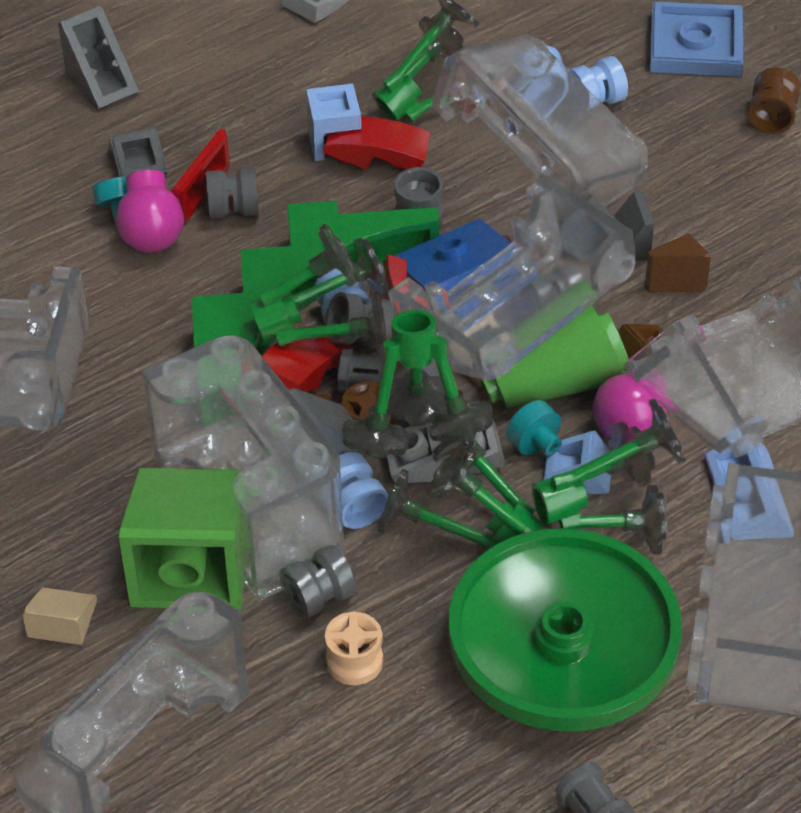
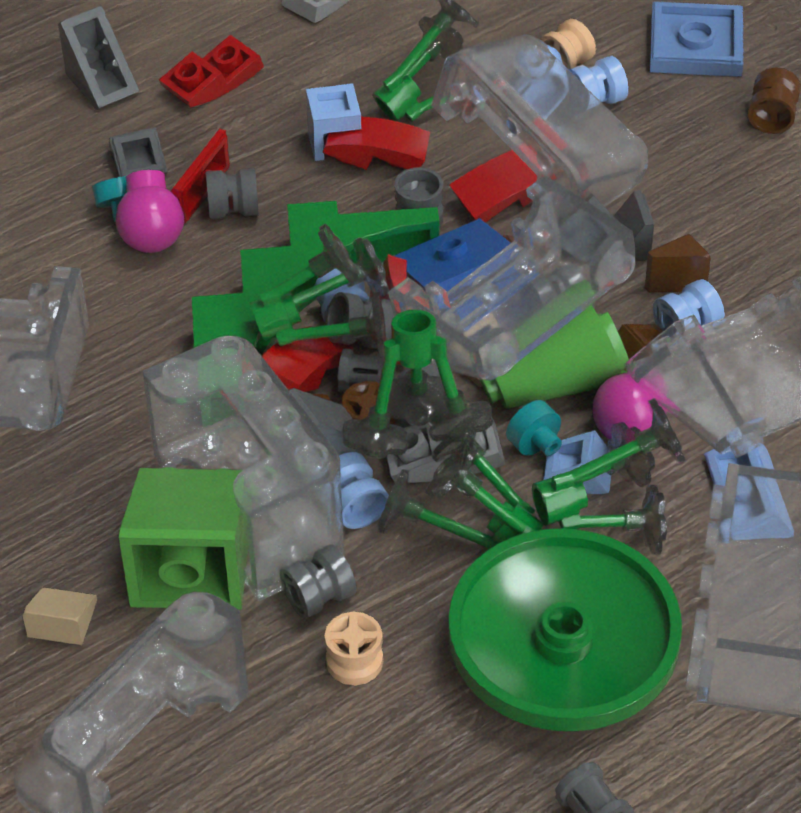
none -> red slope [159,34,264,107]
none -> red slope [449,143,563,223]
none -> light nougat wheel [538,19,596,76]
none -> light blue wheel [653,279,725,345]

